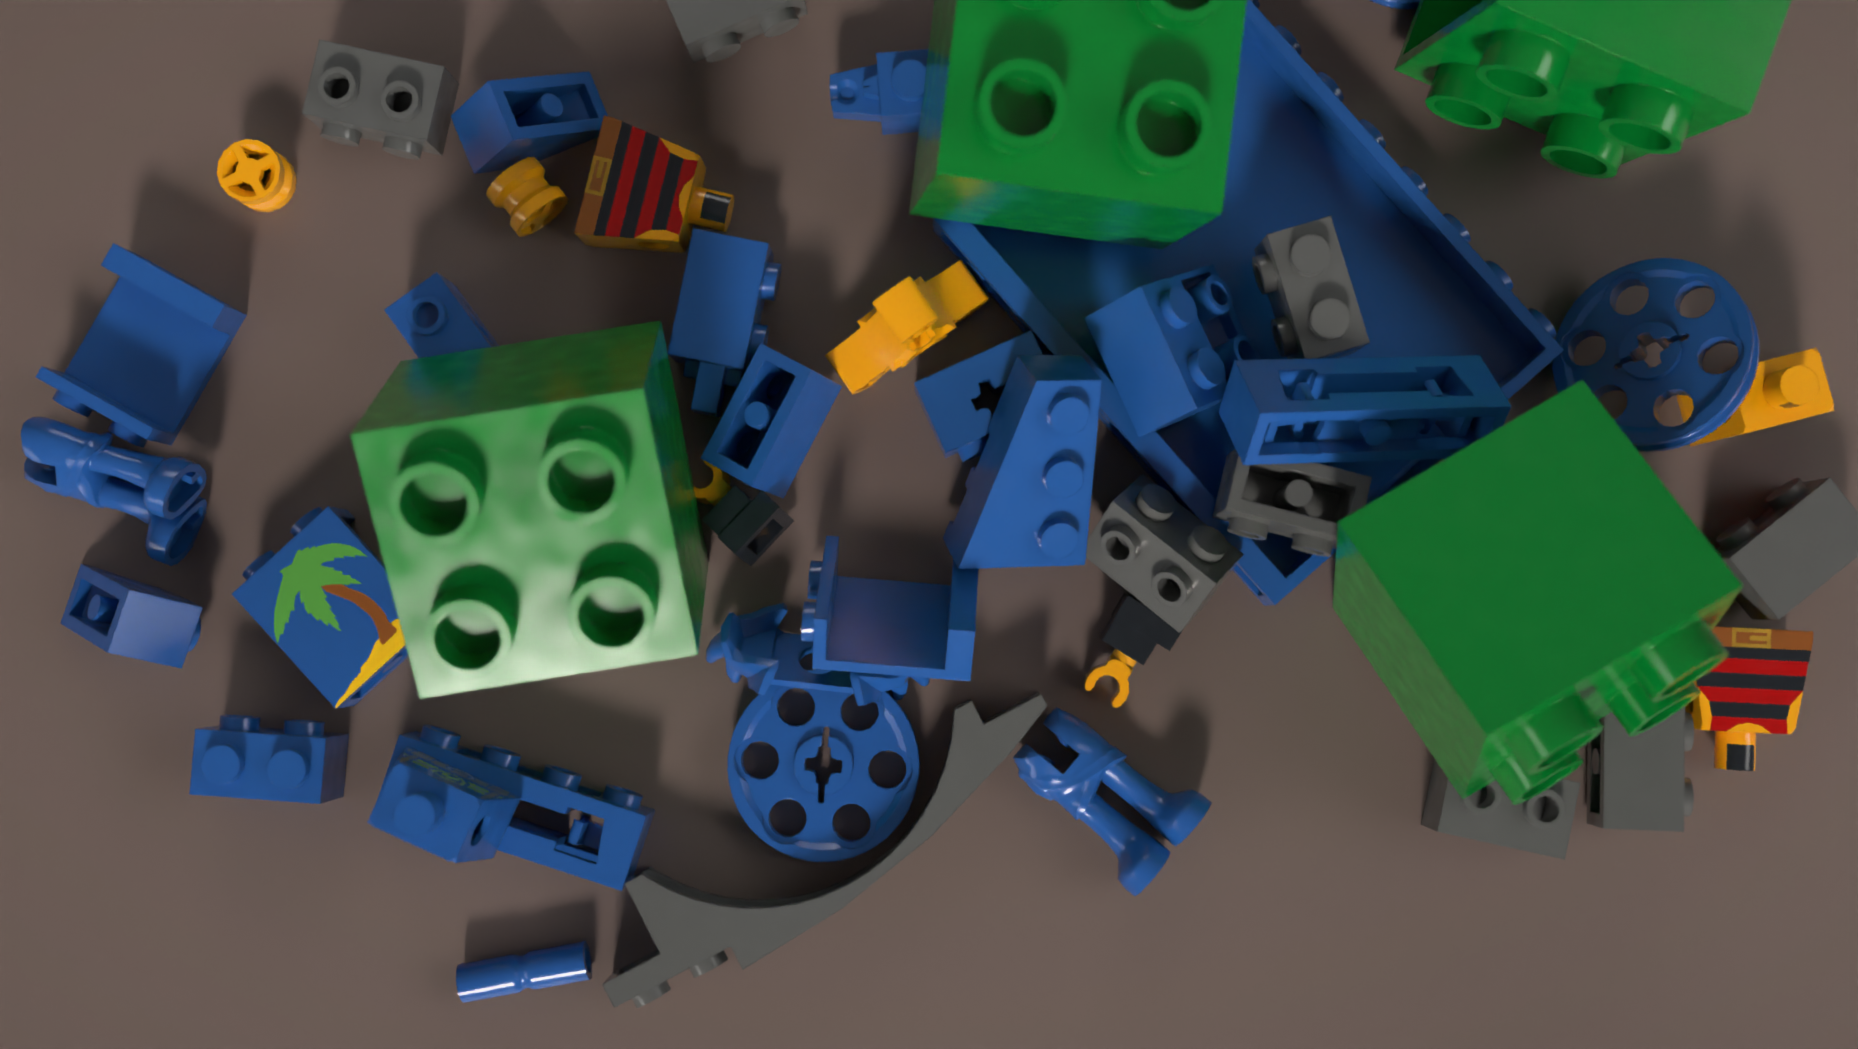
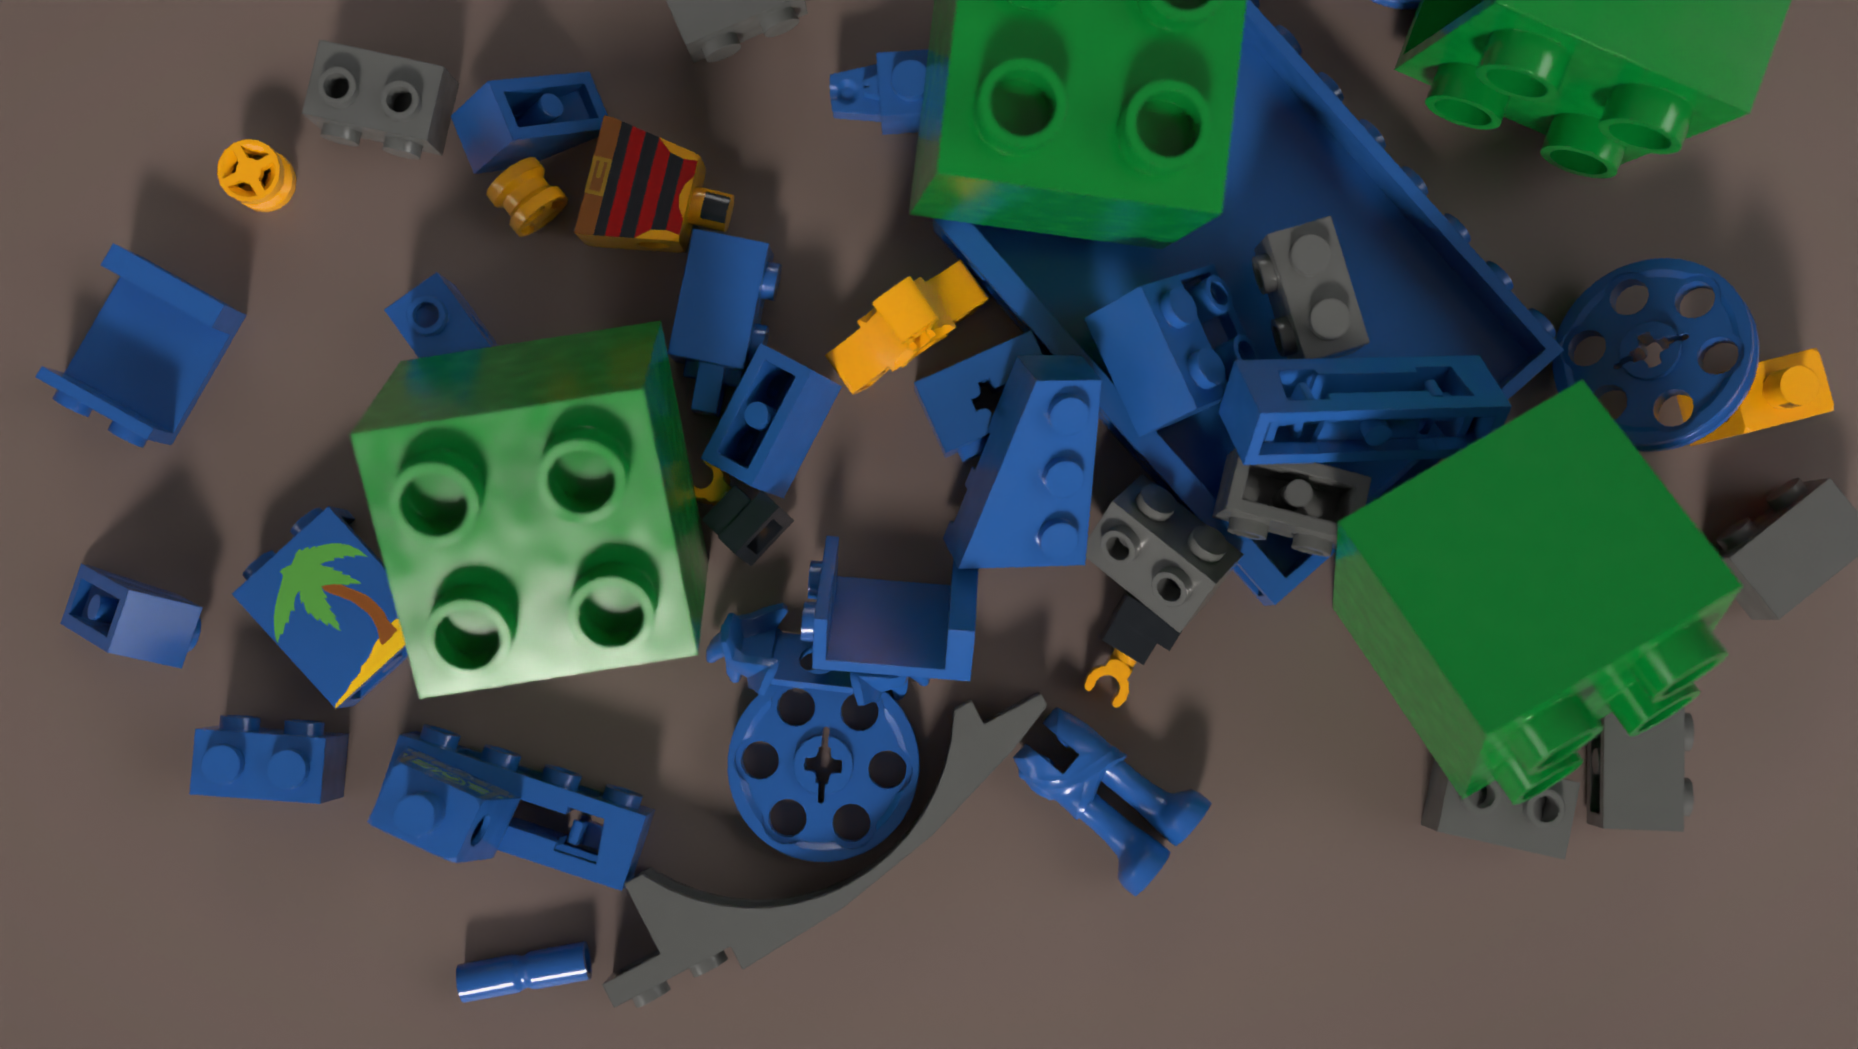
blue piece [21,417,207,566] -> none
torso [1685,627,1813,771] -> none

